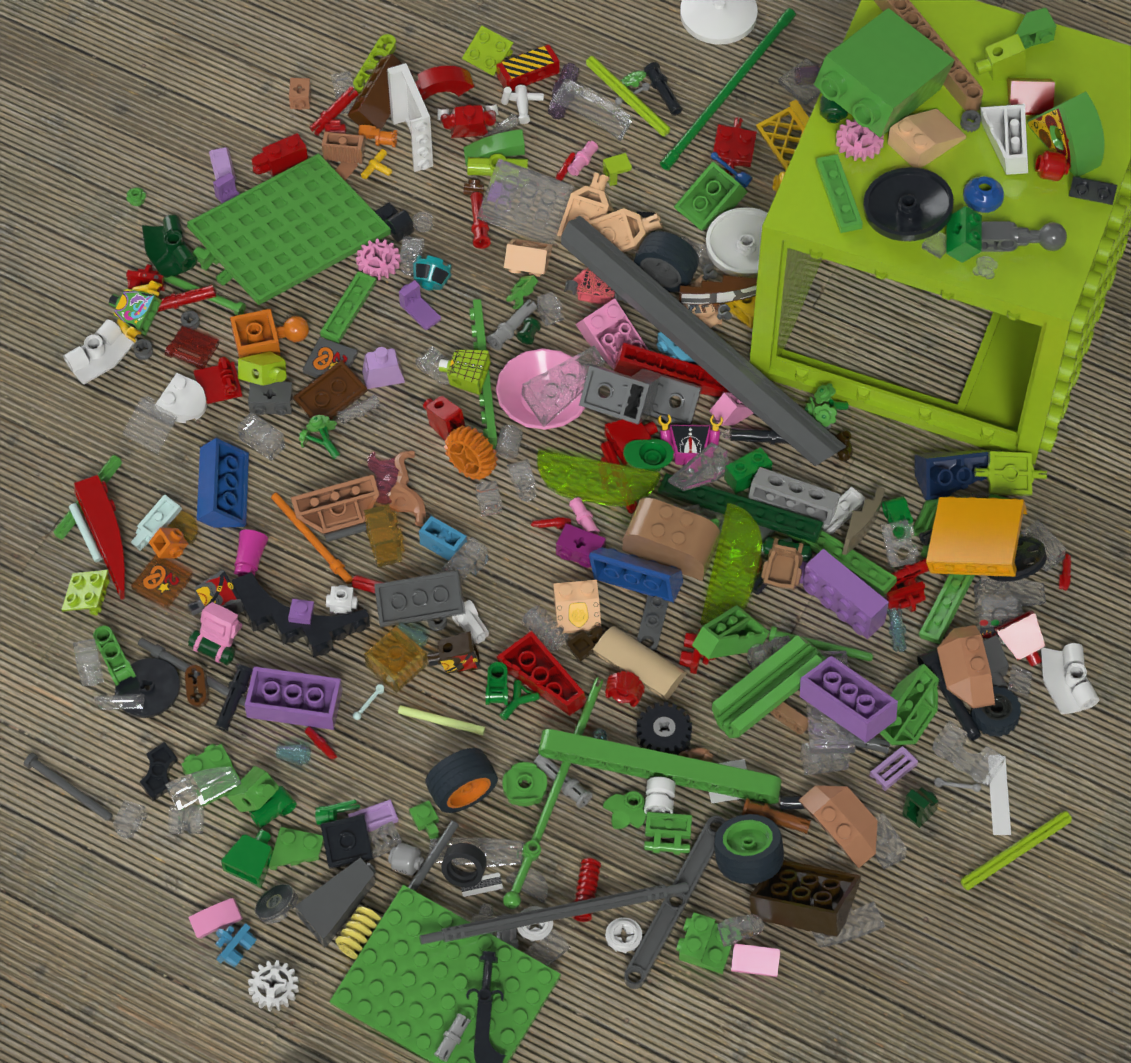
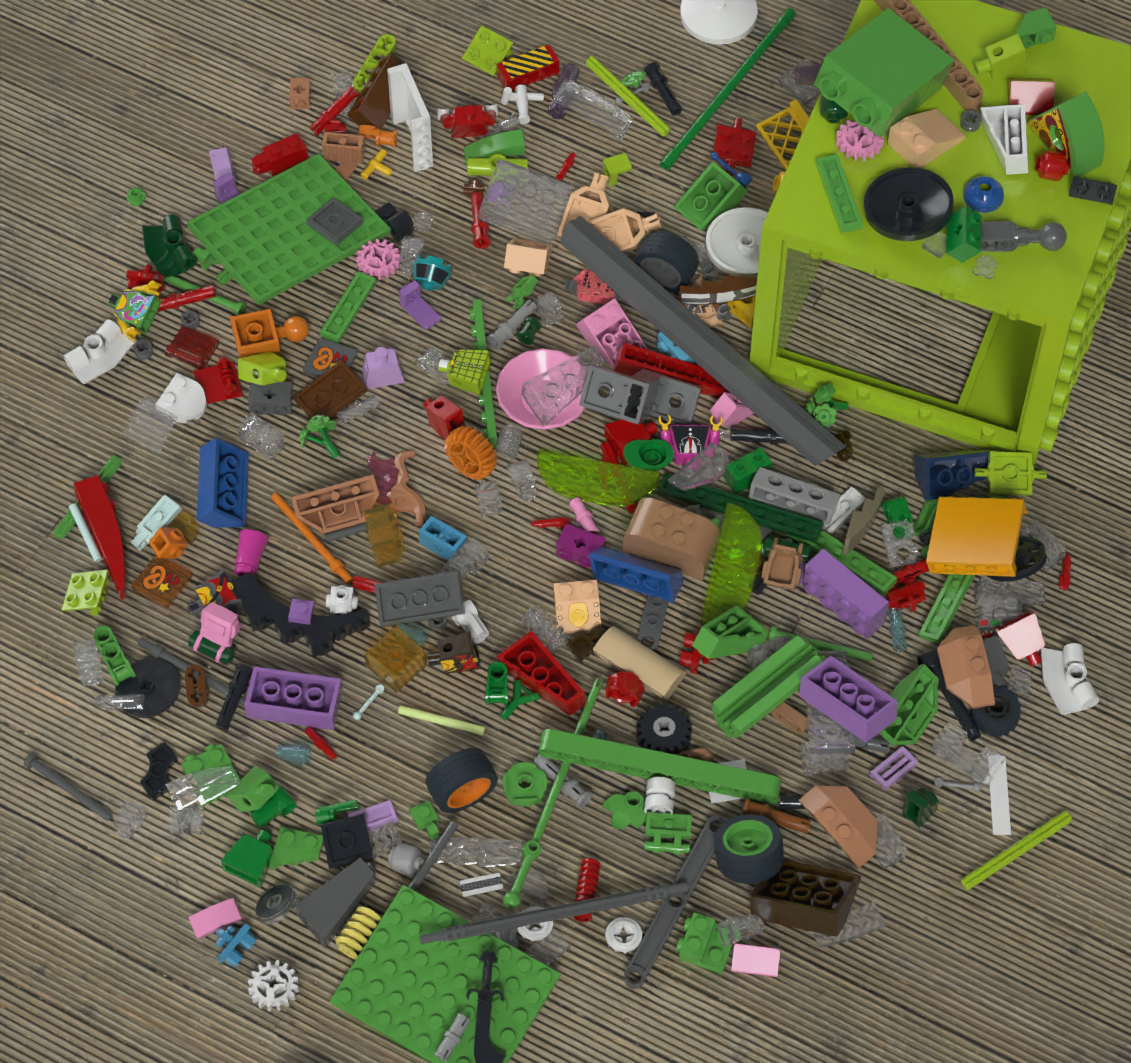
red arch [415,66,475,100] -> none
black tyre [441,843,487,887] -> none
bright pink pin [567,141,598,176] -> none
none -> dark grey tile [306,198,364,246]

